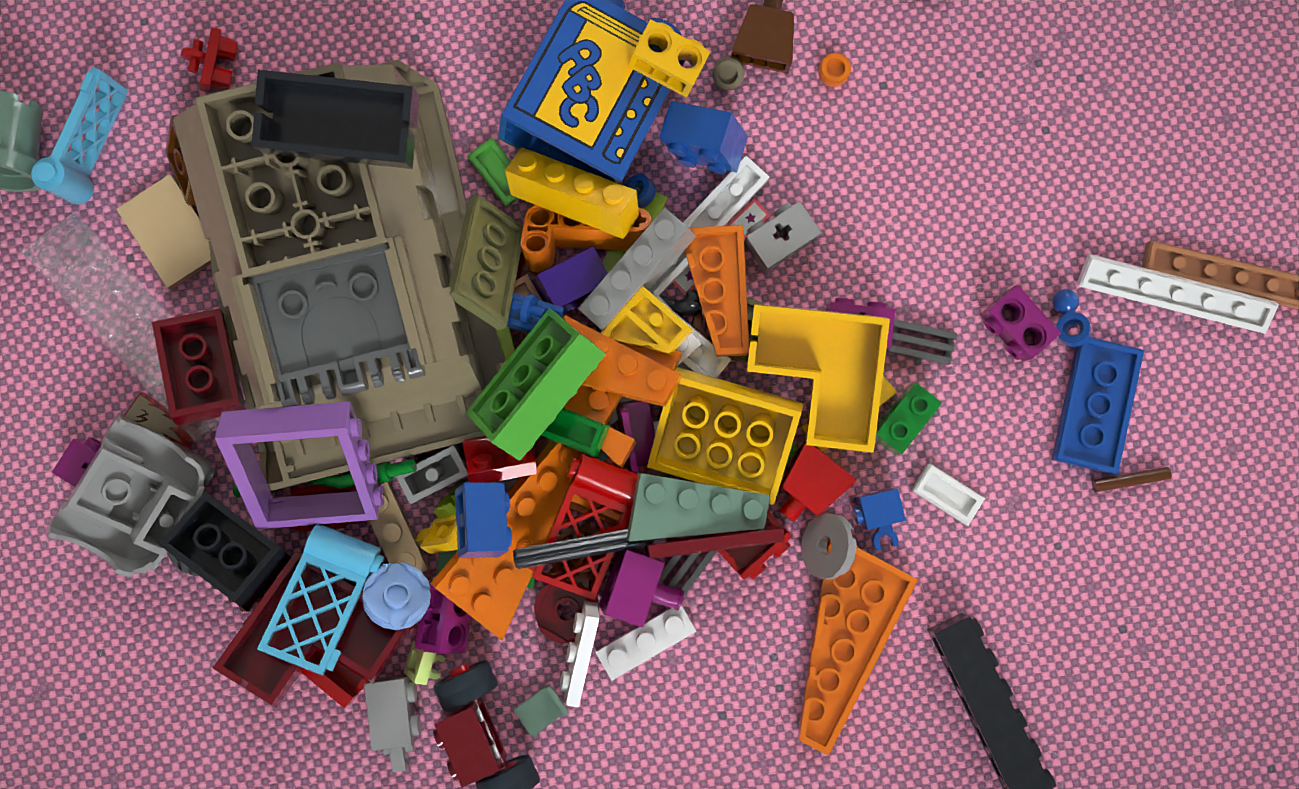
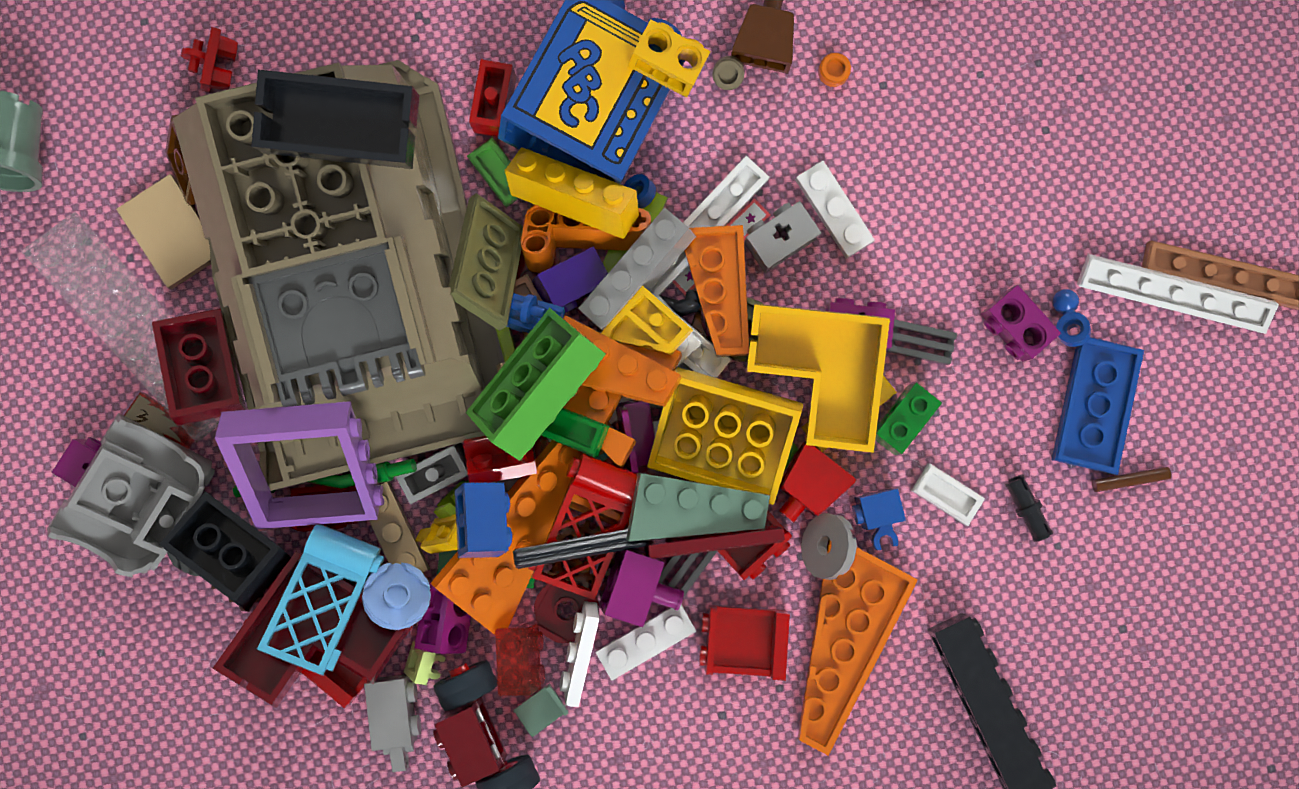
medium azure piece [31,67,129,205] -> none
blue brick [659,101,748,174] -> none
none -> red brick [469,59,517,137]
none -> clear red bracket [495,623,545,696]
none -> red panel [699,605,790,681]
none -> white plate [795,161,875,259]
none -> black pin [1004,475,1054,542]

